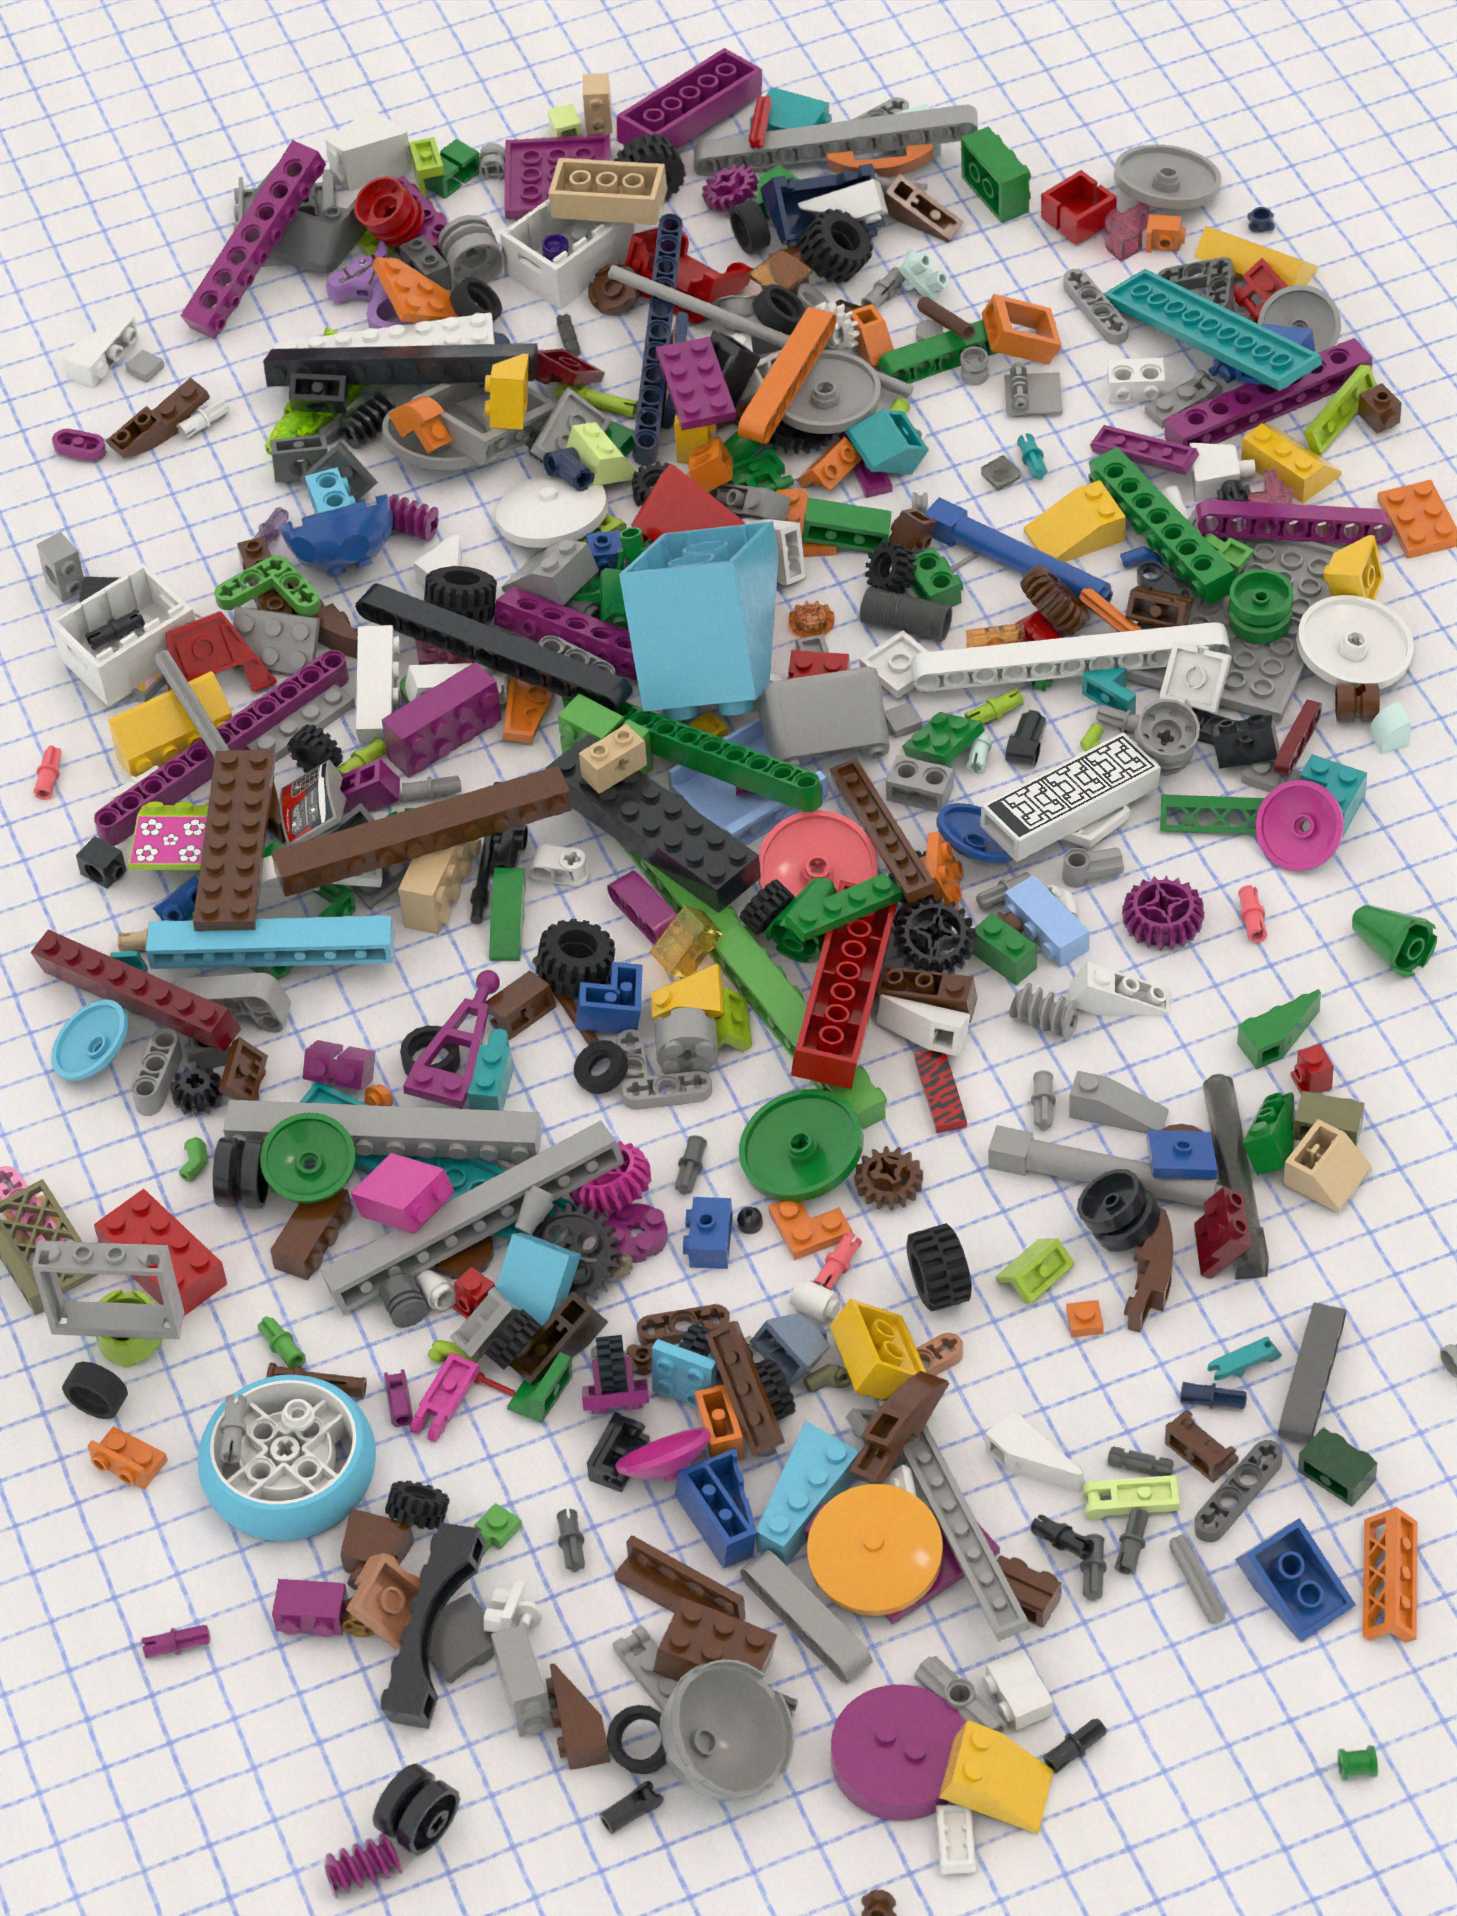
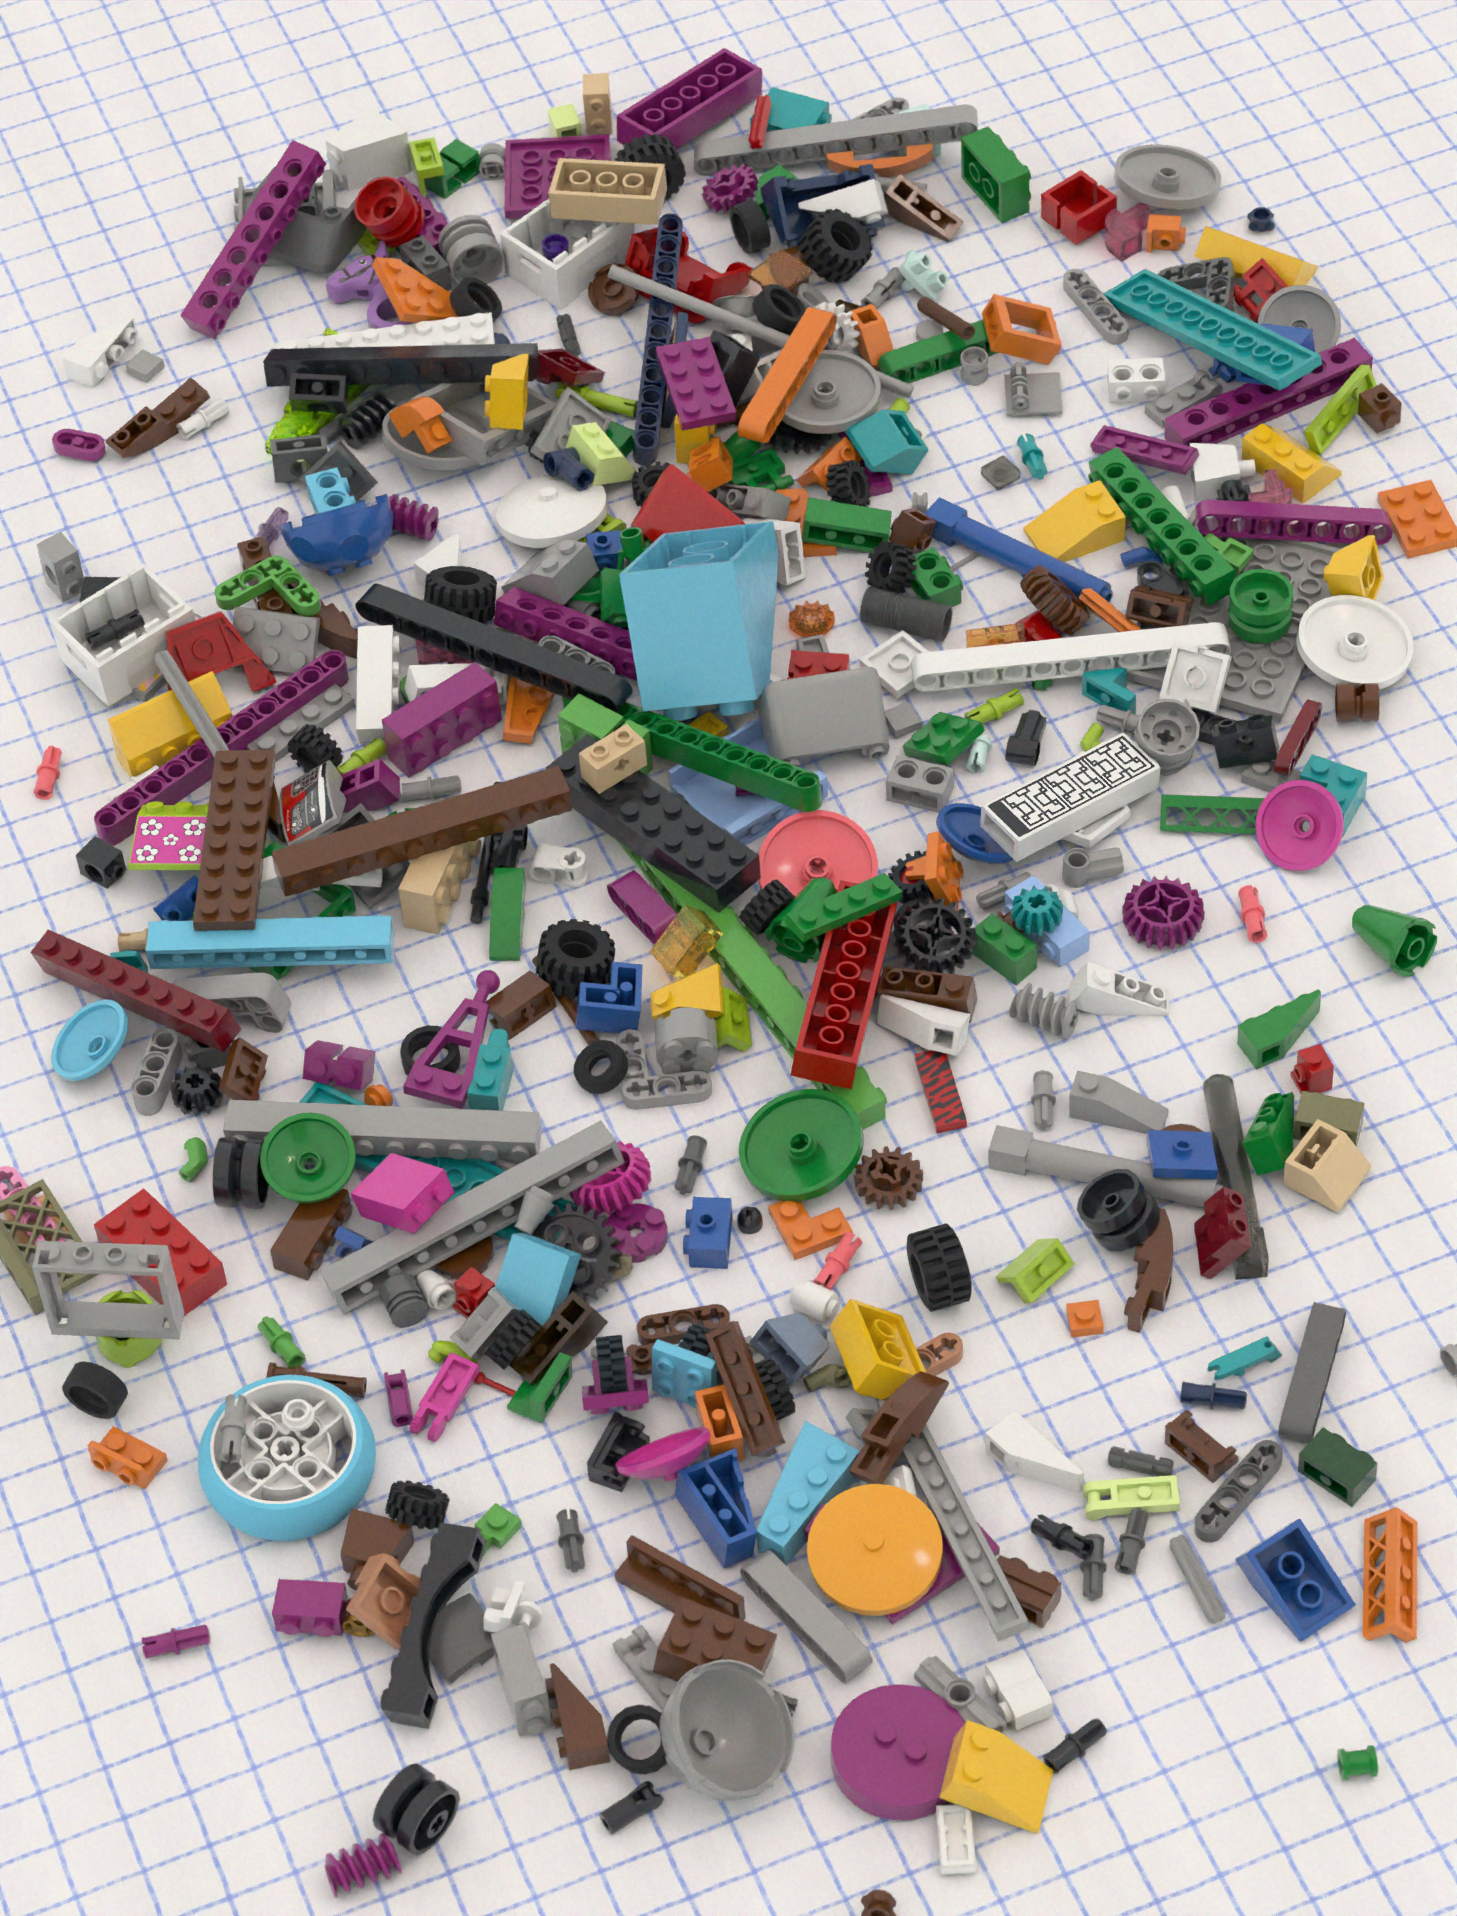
reddish brown plate [829,758,937,903] -> none
light aqua brick [1370,702,1411,754] -> none
none -> blue tile [334,1226,374,1258]
none -> black tyre [826,460,871,507]
none -> teal gear [1011,885,1063,937]

